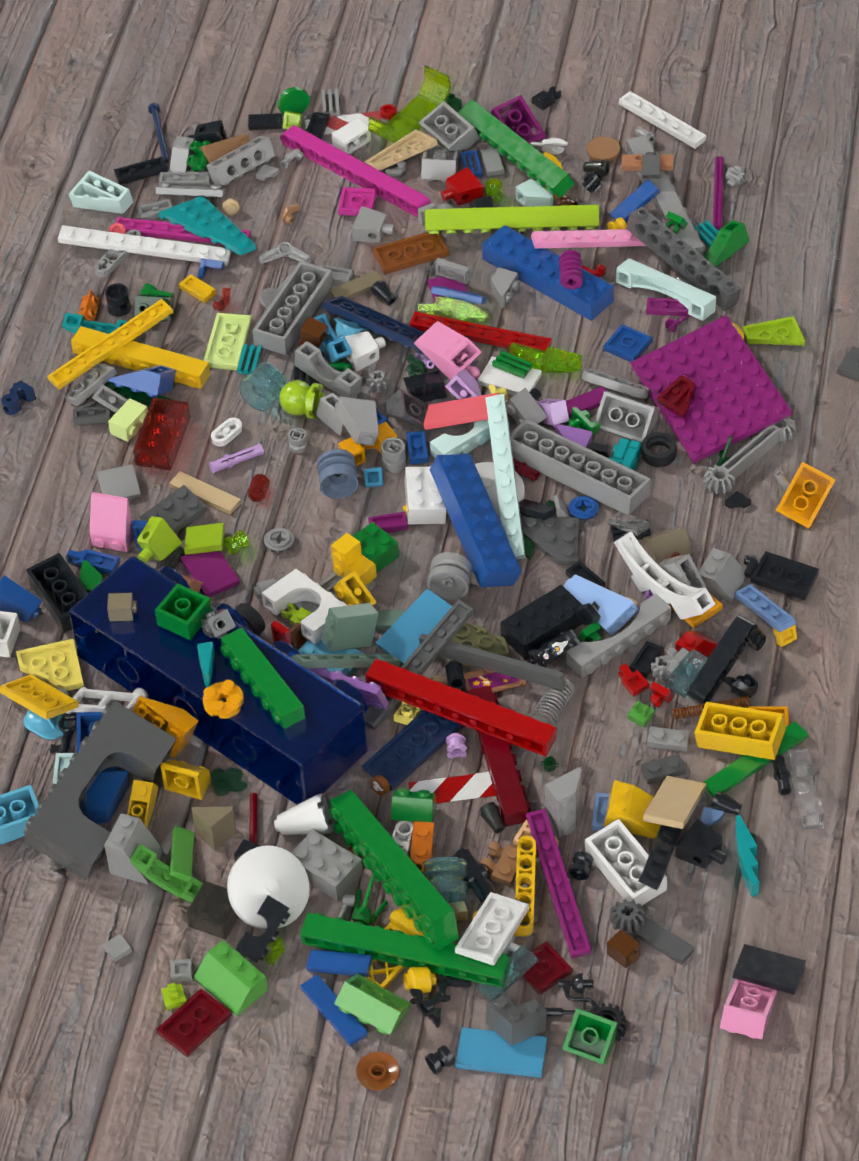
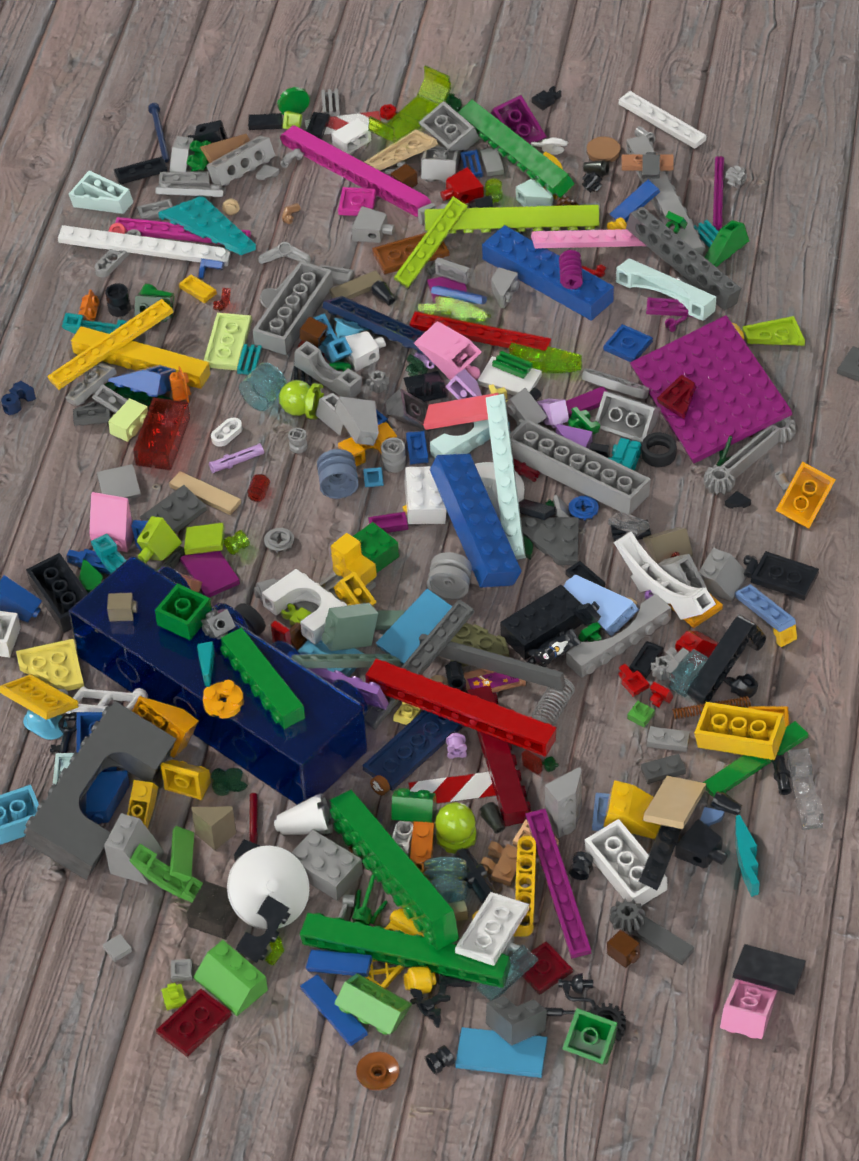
none -> teal slope [91,534,148,589]
none -> orange hinge [169,366,191,404]
none -> reddish brown panel [390,164,418,188]
none -> lime tile [394,197,467,289]
none -> lime tile [435,802,477,854]
none -> clear red tile [522,749,543,775]

